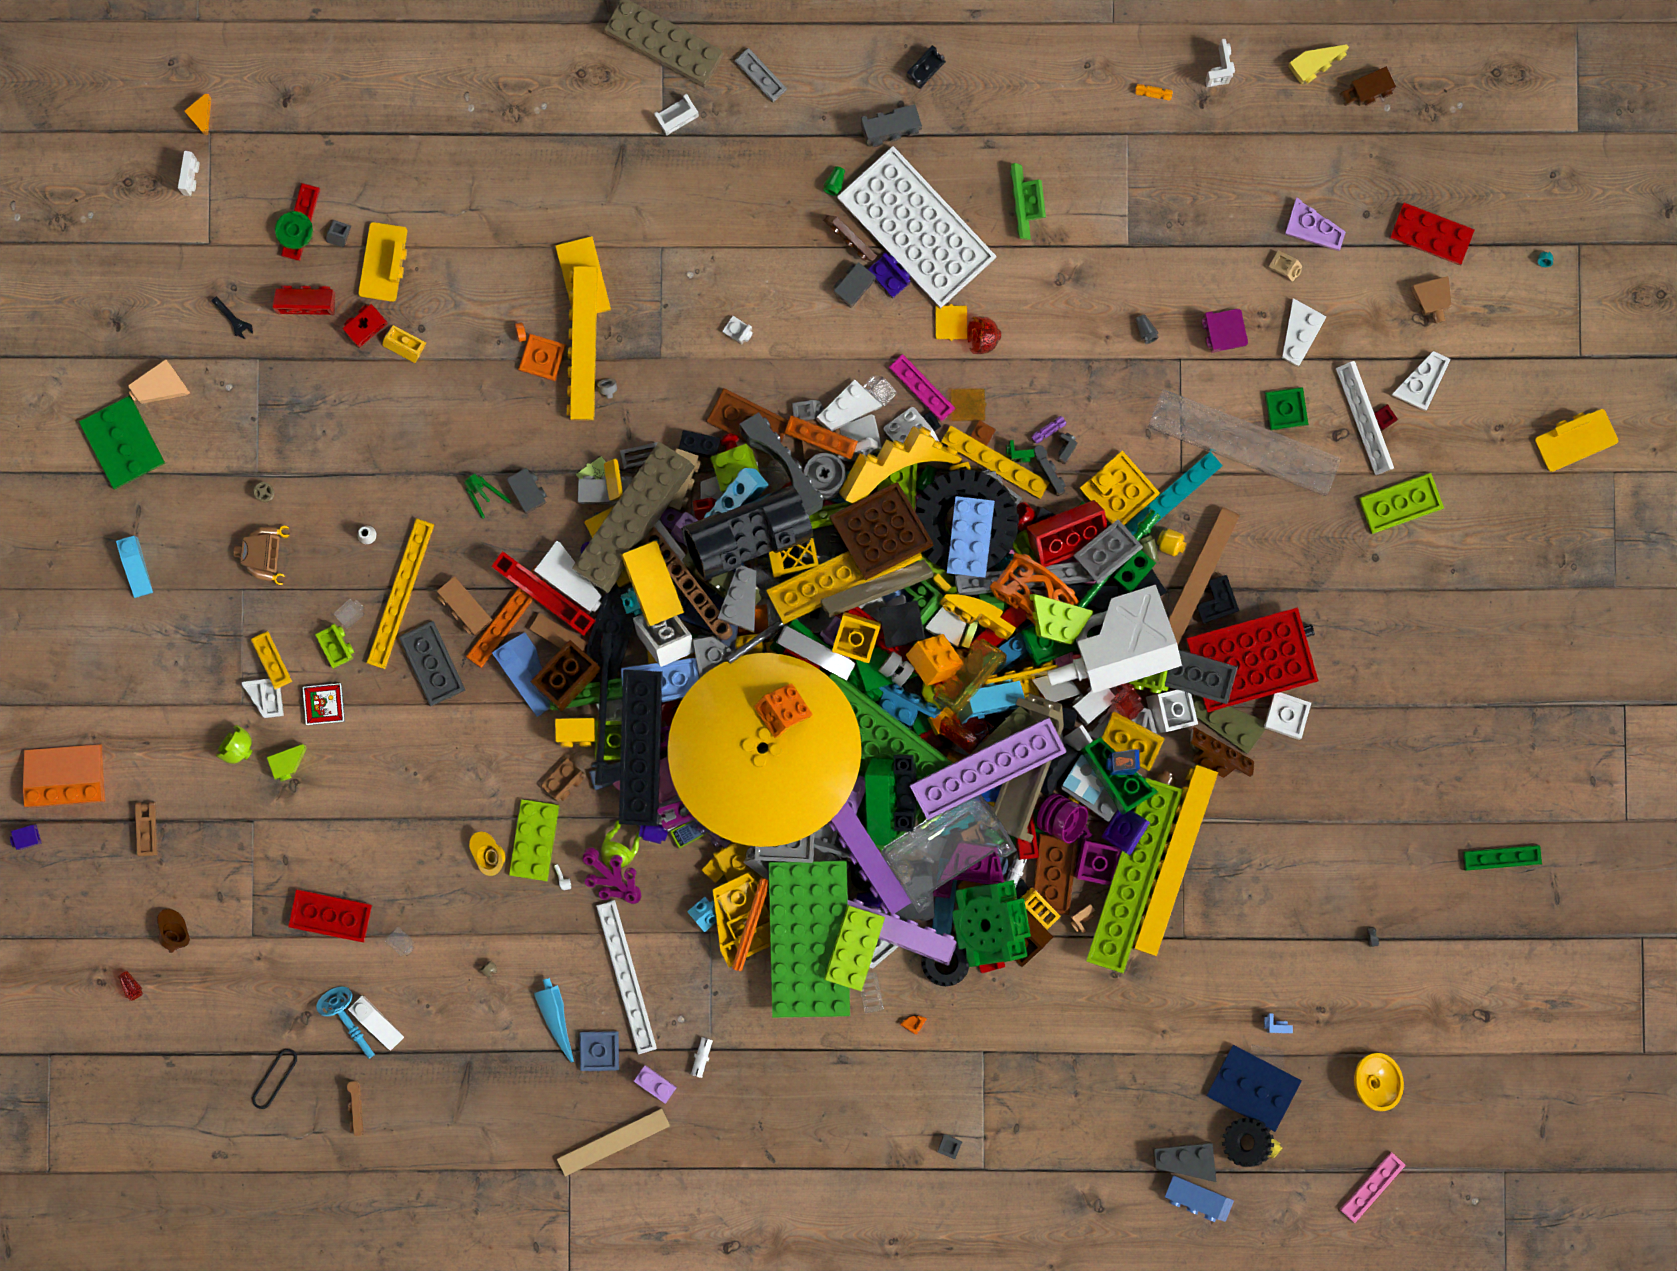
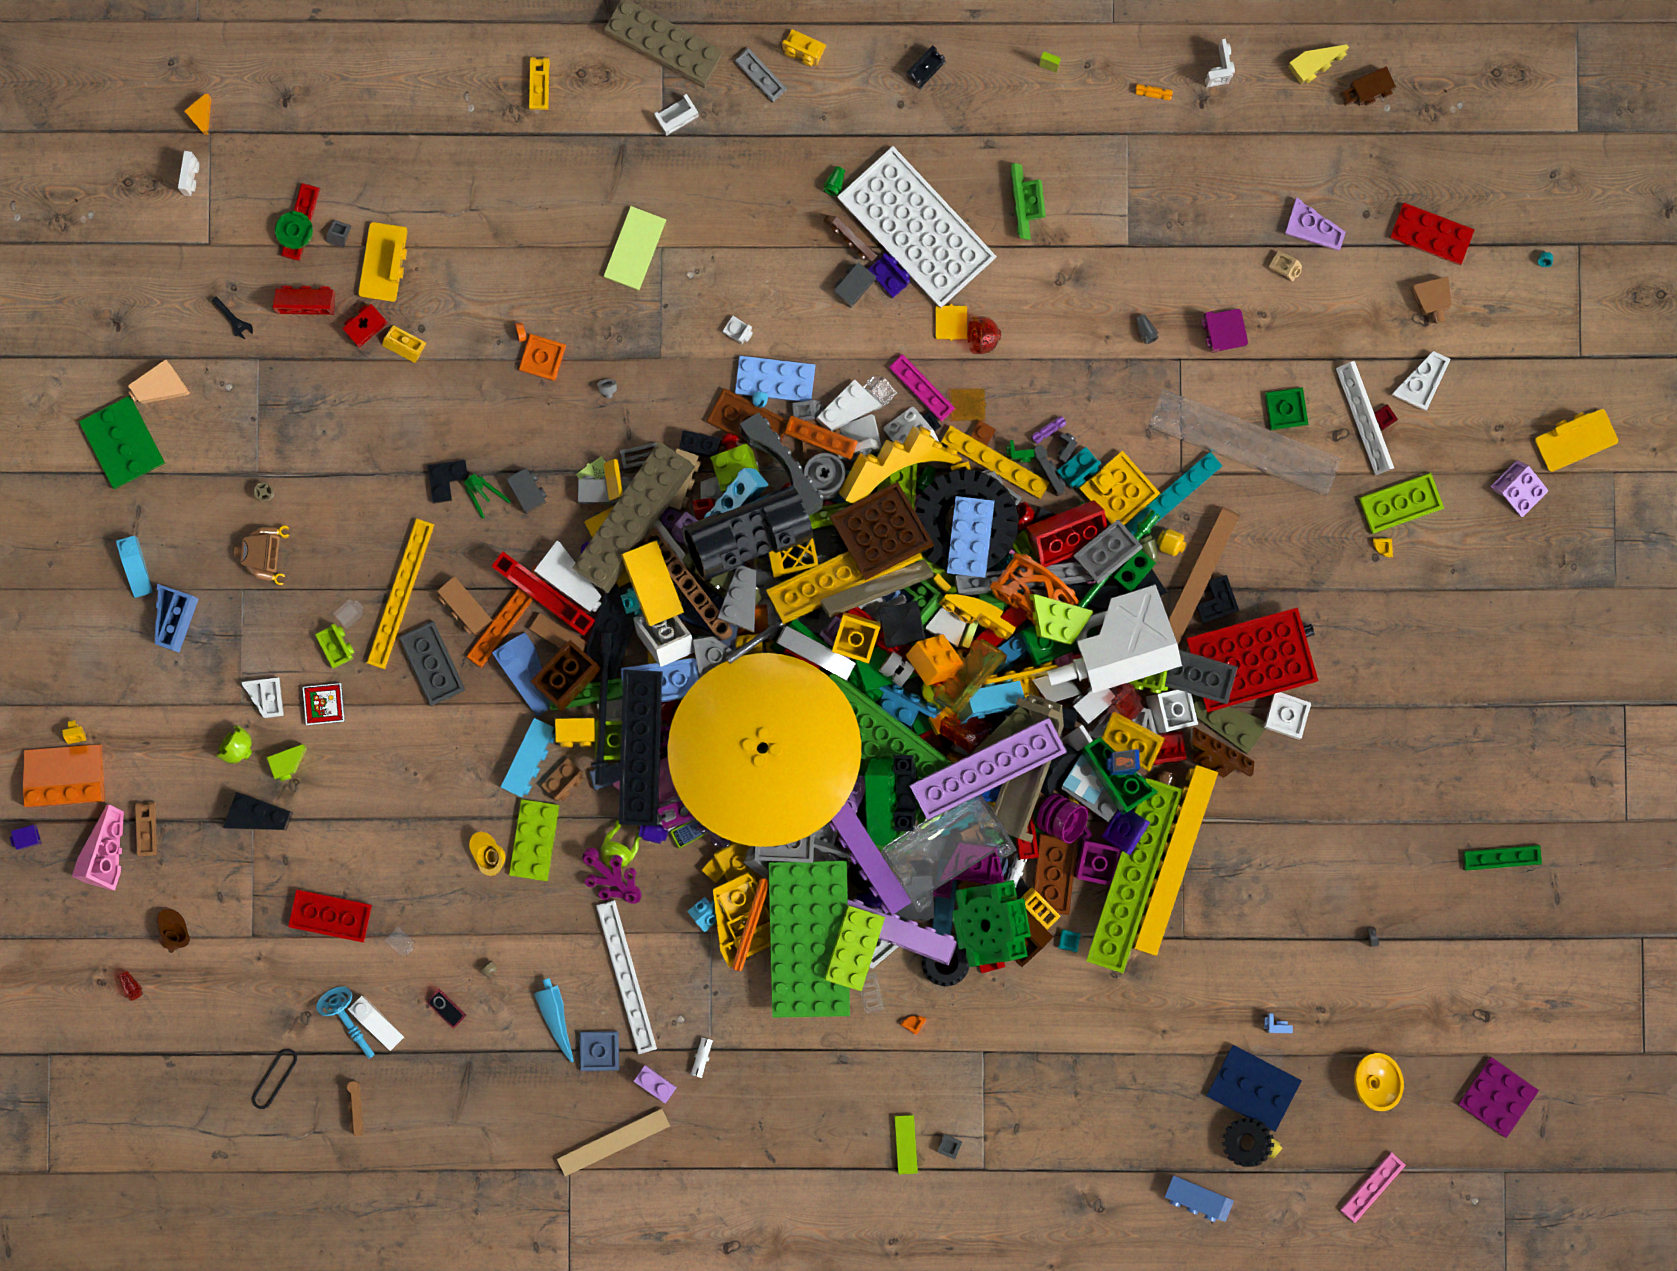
yellow tile [251,631,292,690] -> none
white cone [357,525,376,544] -> none
white hand [554,864,571,890] -> none
yellow tile [556,236,611,314] -> none
yellow brick [567,266,598,421] -> none
orange bracket [754,683,812,738] -> none
dark grey wedge [861,104,922,147] -> none
light nougat bracket [1071,904,1095,933] -> none
dark grey wedge [1153,1143,1217,1182] -> none
white wing [1282,298,1326,367] -> none
none -> yellow tile [62,720,87,744]
none -> bright pink wedge [72,805,124,891]
none -> medium blue wedge [155,584,199,653]
none -> black wedge [223,792,293,831]
none -> black plate [427,460,468,504]
none -> slope [427,988,467,1029]
none -> medium azure brick [501,718,556,798]
none -> yellow plate [529,57,550,110]
none -> yellowish green tile [604,206,667,291]
none -> light blue plate [735,356,815,402]
none -> medium azure hinge [752,392,768,408]
none -> yellow bracket [782,29,826,67]
none -> lime tile [894,1115,918,1175]
none -> lime tile [1039,51,1061,73]
none -> teal bracket [1056,447,1101,489]
none -> teal tile [1058,929,1081,952]
none -> red bracket [1153,731,1186,765]
none -> yellow tile [1372,538,1393,558]
none -> magenta plate [1458,1057,1539,1138]
none -> lavender bracket [1490,460,1548,517]

